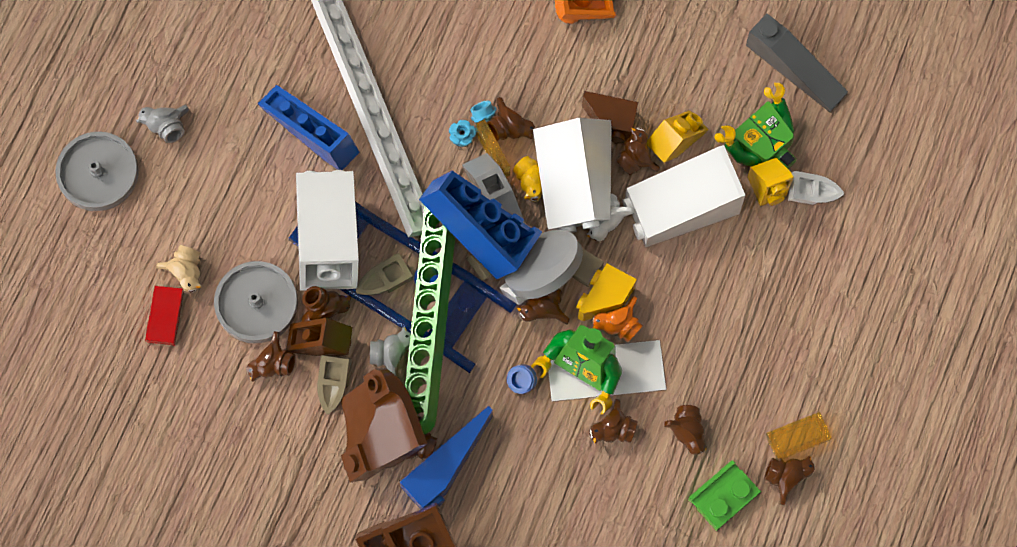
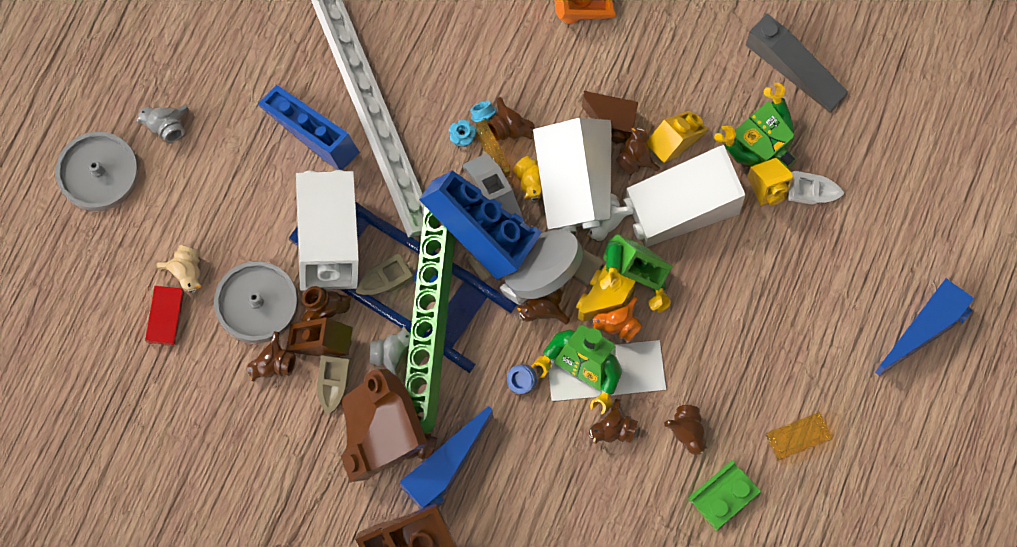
reddish brown animal [764,456,815,506] -> none
none -> torso [600,234,673,313]
none -> blue slope [875,278,974,376]

